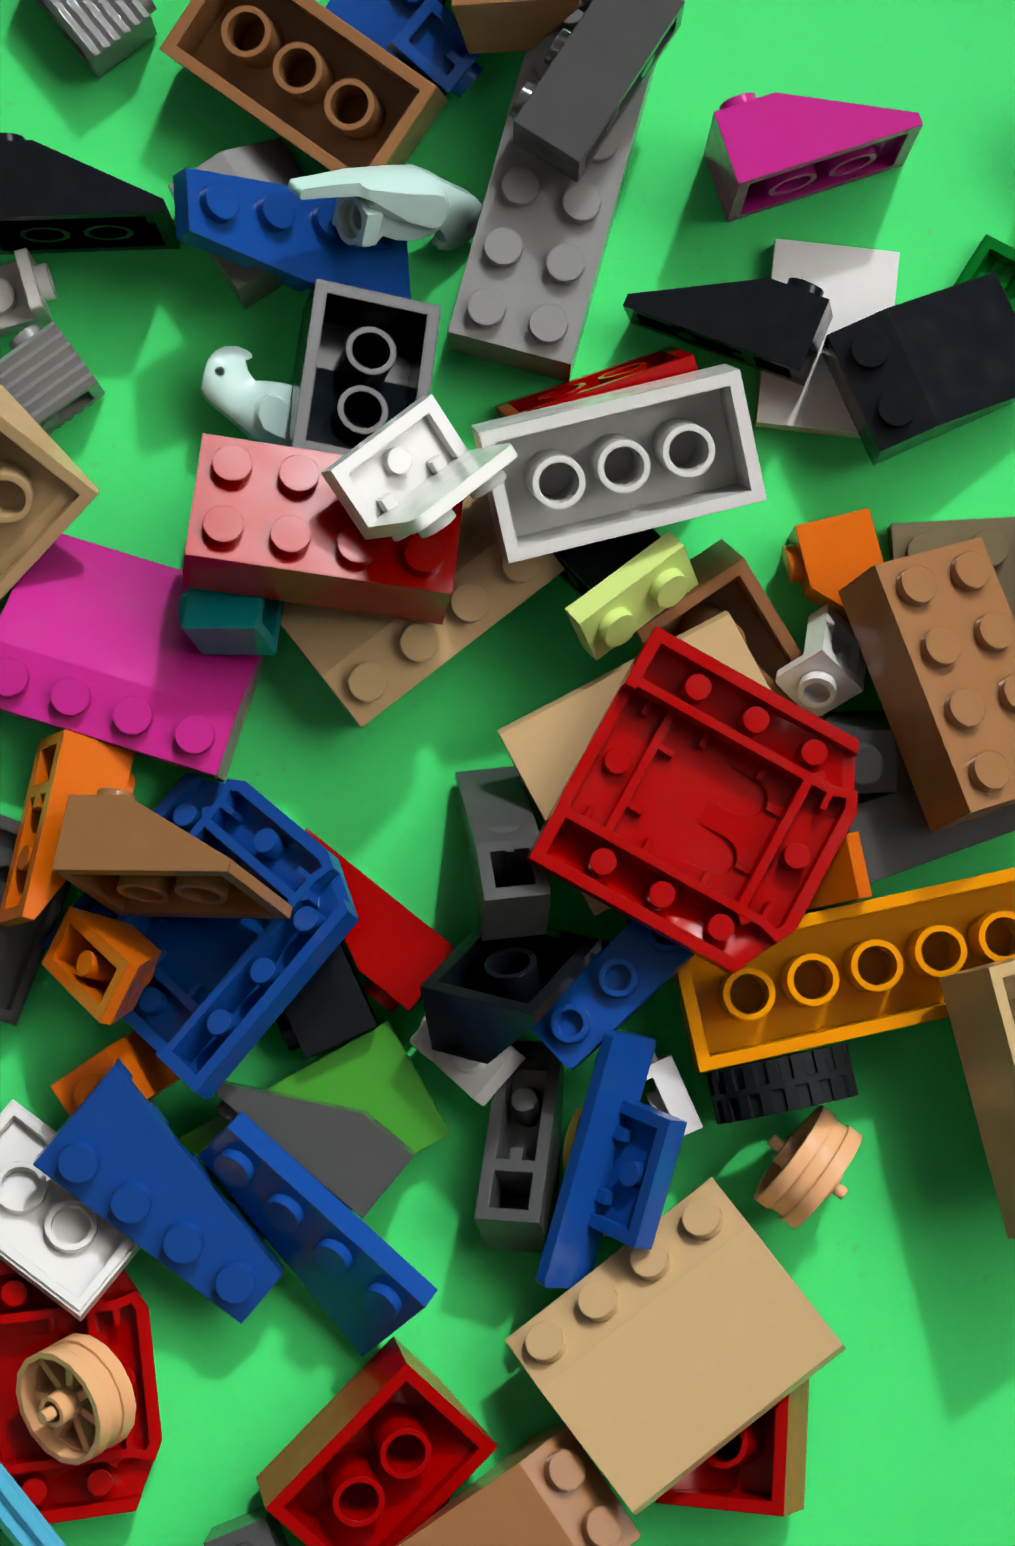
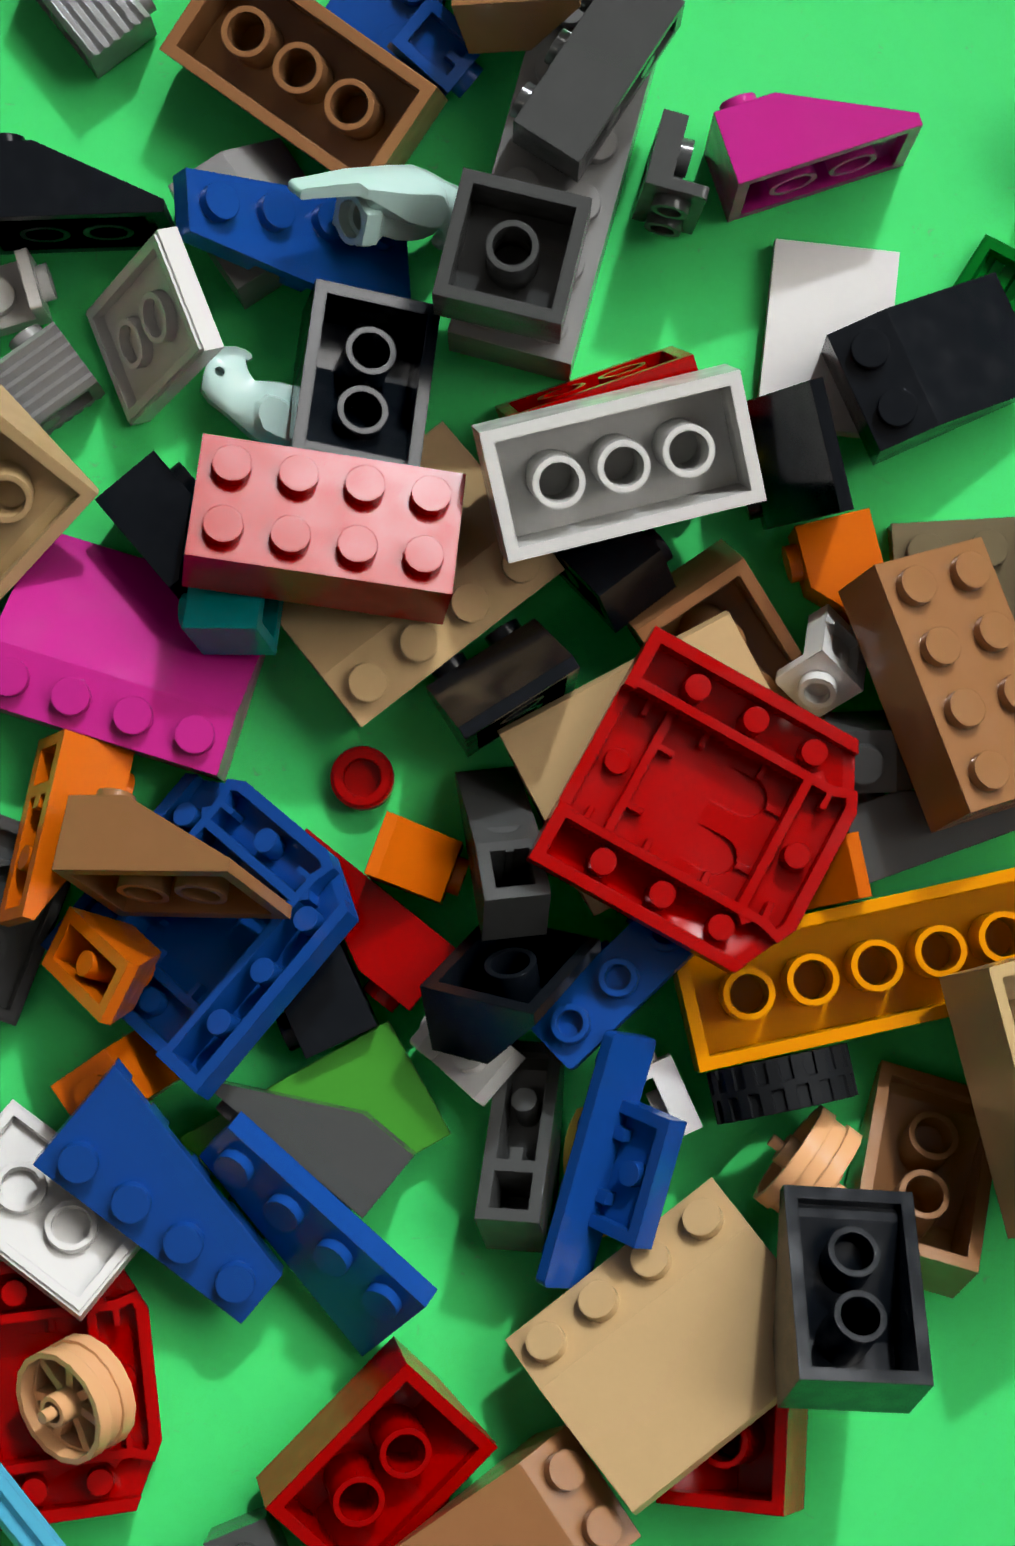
white bracket [321,394,518,542] -> none
yellowish green plate [565,531,698,661] -> none
black slope [623,277,833,386] -> none
none -> white tile [86,226,224,426]
none -> black slope [95,451,196,599]
none -> red tile [330,746,395,811]
none -> orange slope [364,811,469,905]
none -> black slope [426,618,580,757]
none -> dark grey brick [432,167,592,344]
none -> dark grey bracket [632,109,710,237]
none -> black slope [745,377,854,530]
none -> black slope [773,1185,934,1414]
none -> medium nougat slope [845,1060,992,1298]

